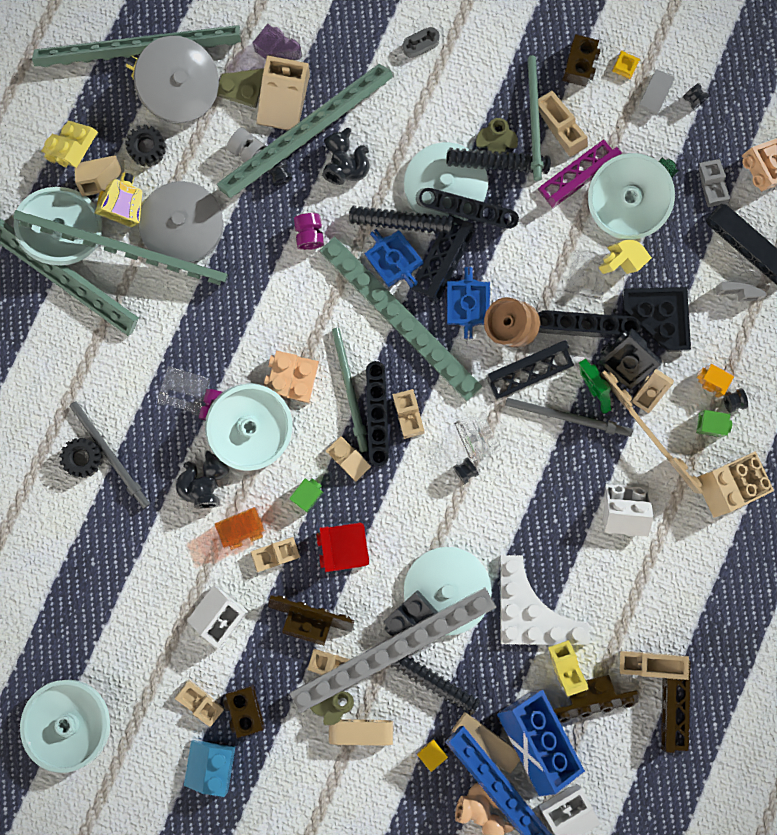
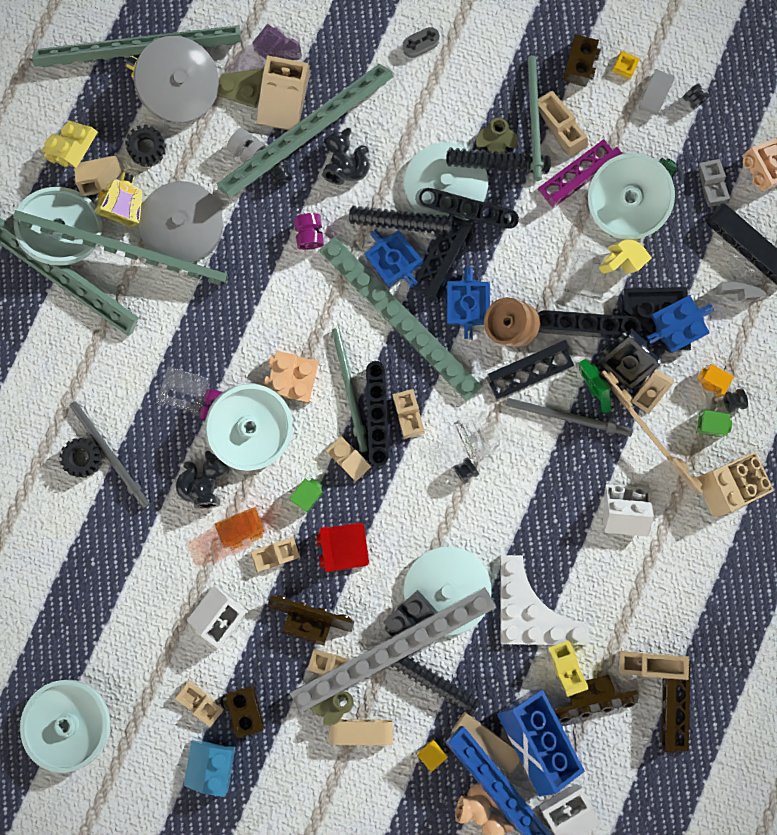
none -> blue plate [645,295,714,353]

